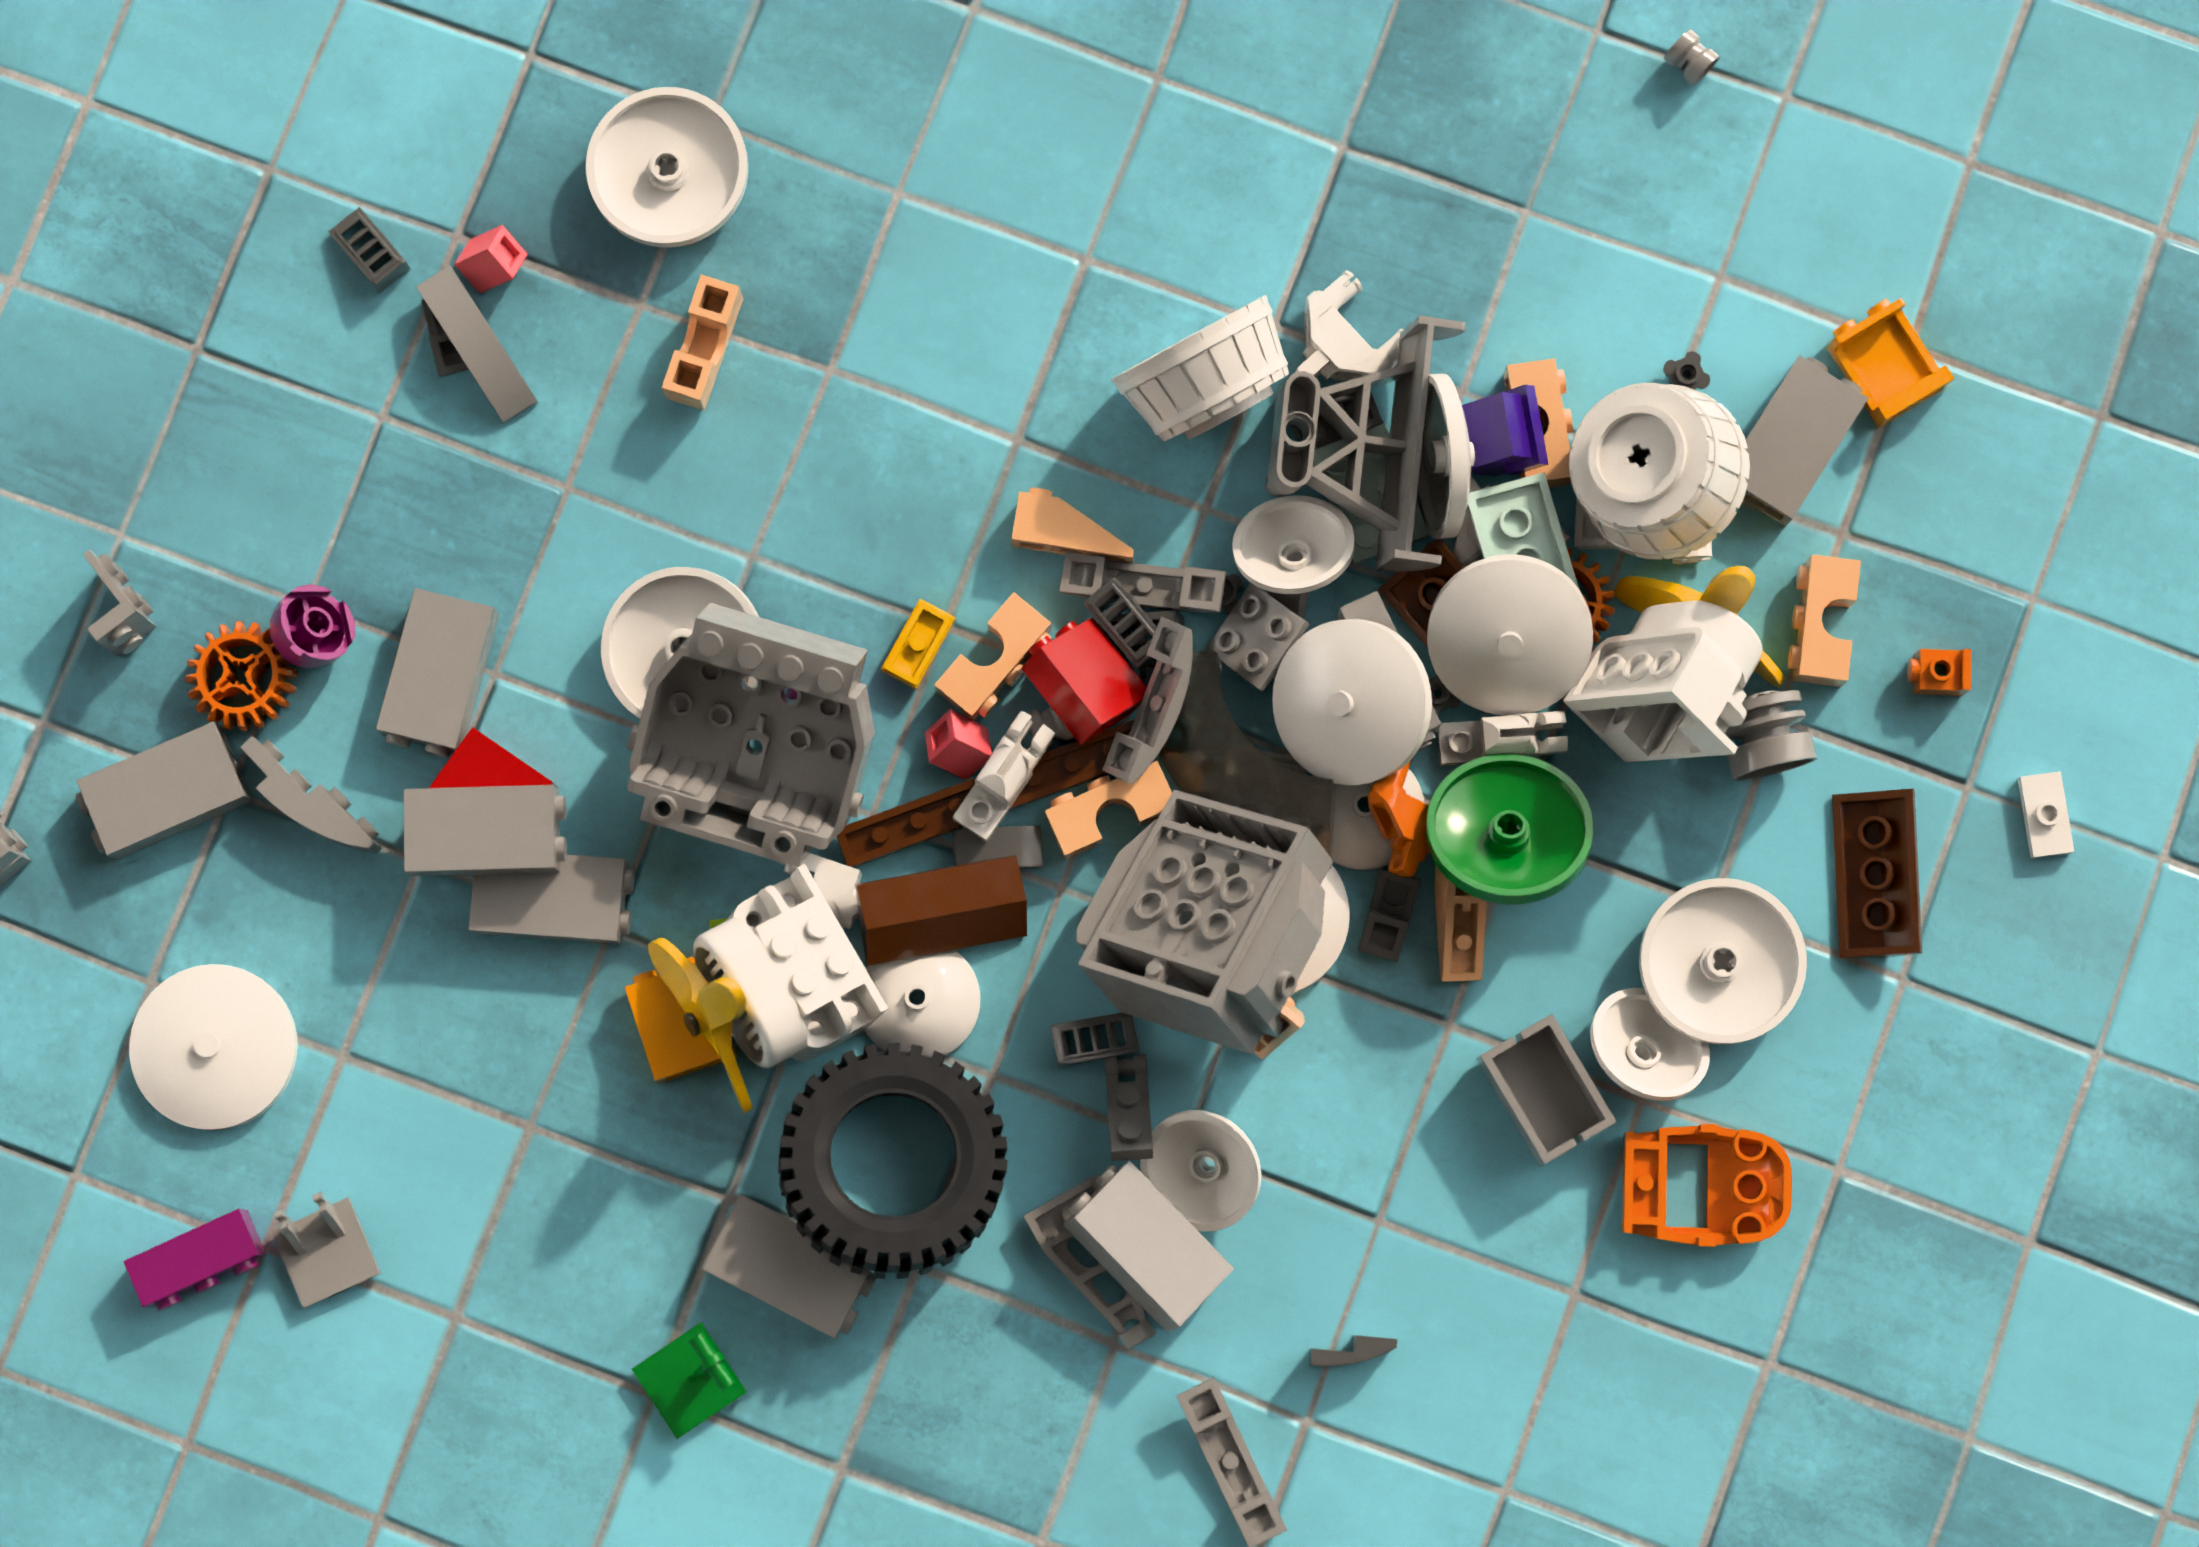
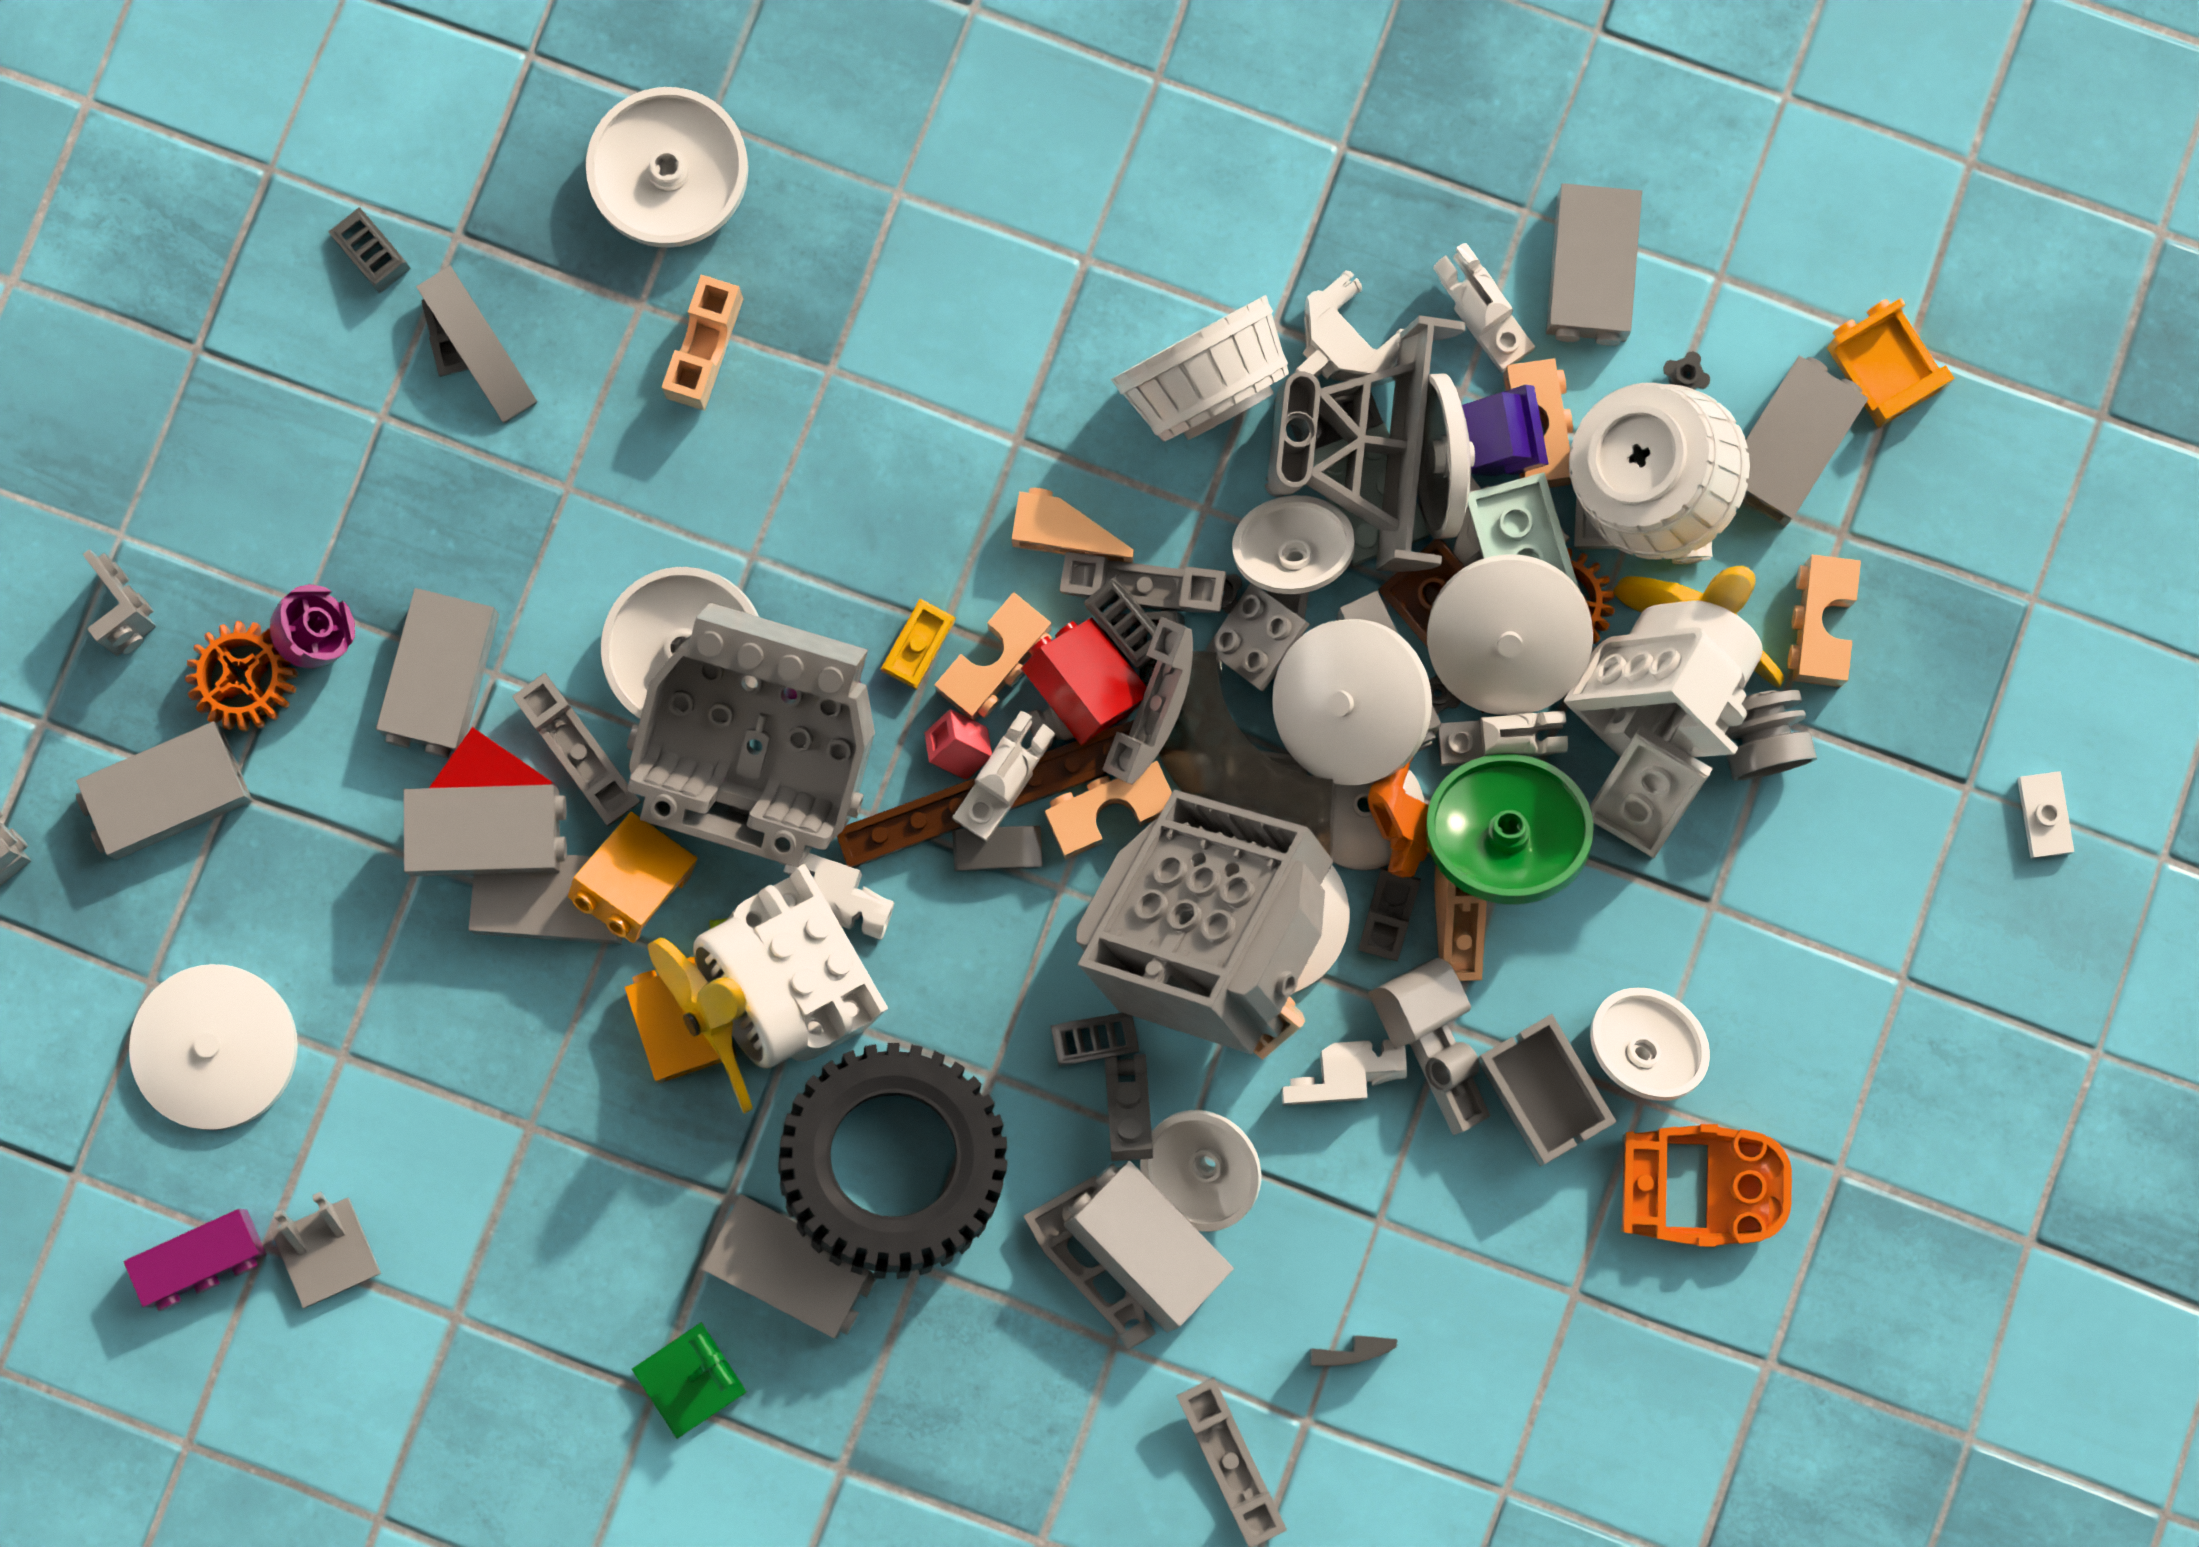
light grey slope [240,736,382,853] -> none
coral panel [454,225,528,293] -> none
reddish brown slope [855,855,1027,966] -> none
white dish [865,950,980,1058] -> none
white dish [1639,878,1807,1044] -> none
light grey wheel [1664,29,1720,86] -> none
reddish brown slope [1832,788,1922,958] -> none
orange brick [1907,649,1971,696] -> none
none -> light grey slope [512,673,641,826]
none -> light orange panel [568,811,698,943]
none -> white plate [1281,1040,1407,1106]
none -> light grey plate [1368,958,1491,1135]
none -> white plate [1433,243,1535,373]
none -> light grey brick [1546,183,1642,346]
none -> white tile [1590,726,1713,858]

